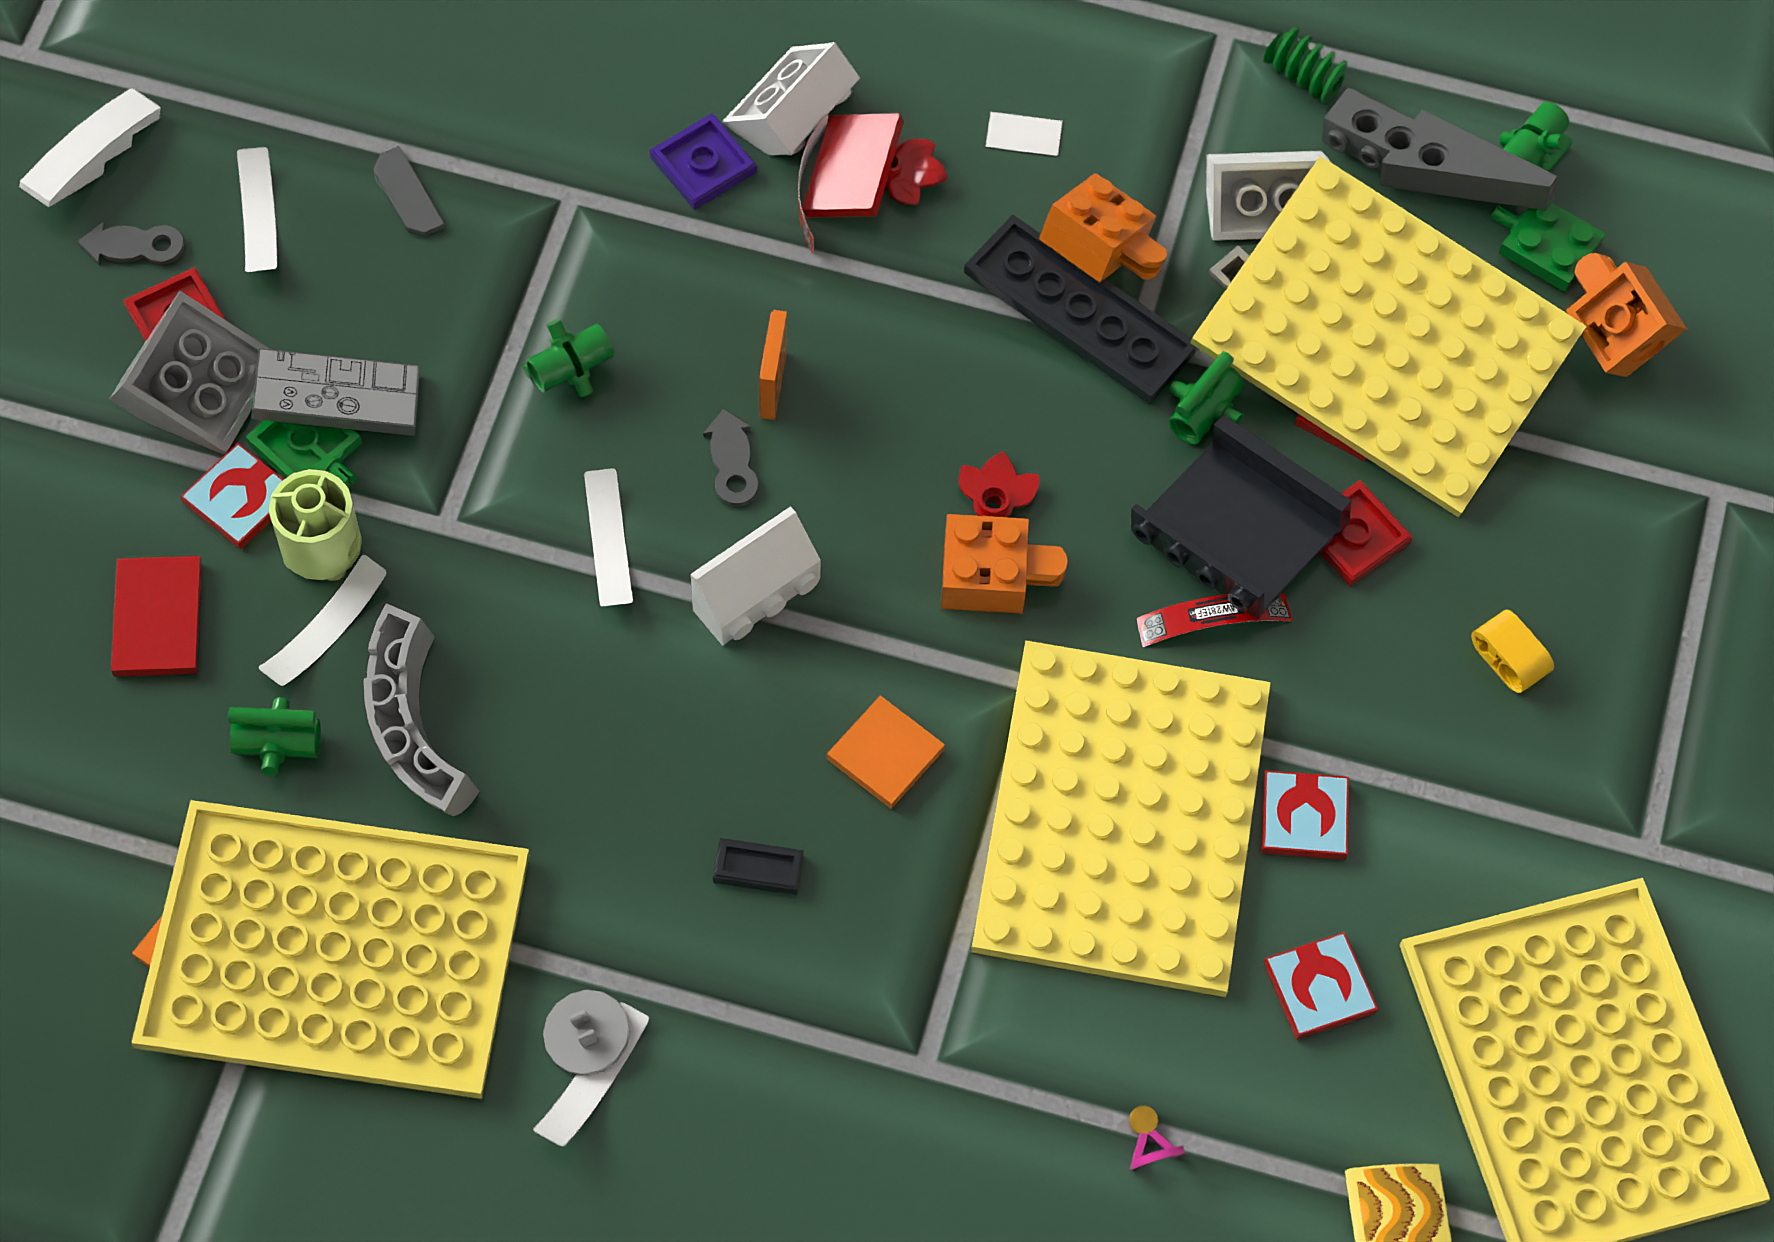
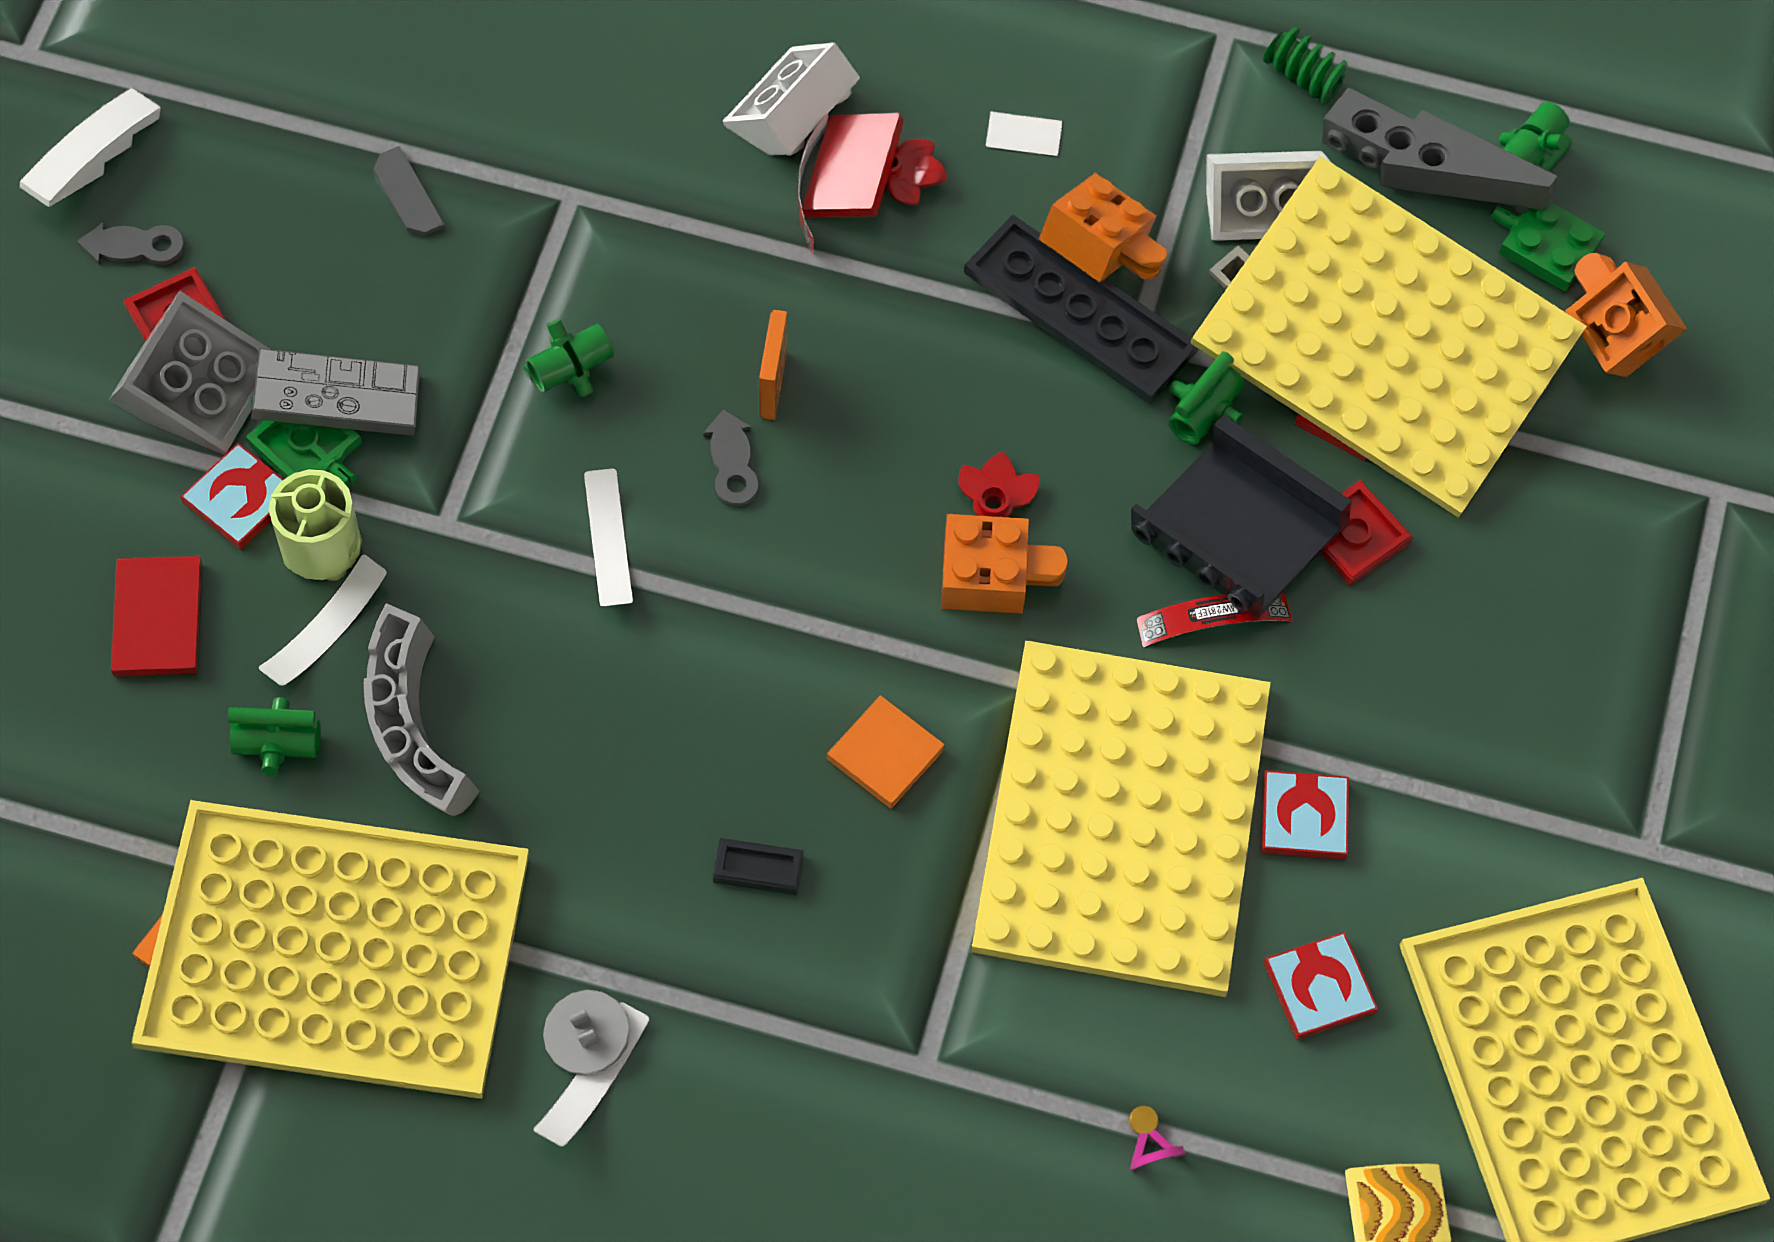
white sticker [237,147,277,272] -> none
dark purple tile [649,113,757,210] -> none
white slope [691,506,821,646] -> none
yellow beam [1471,610,1554,693] -> none

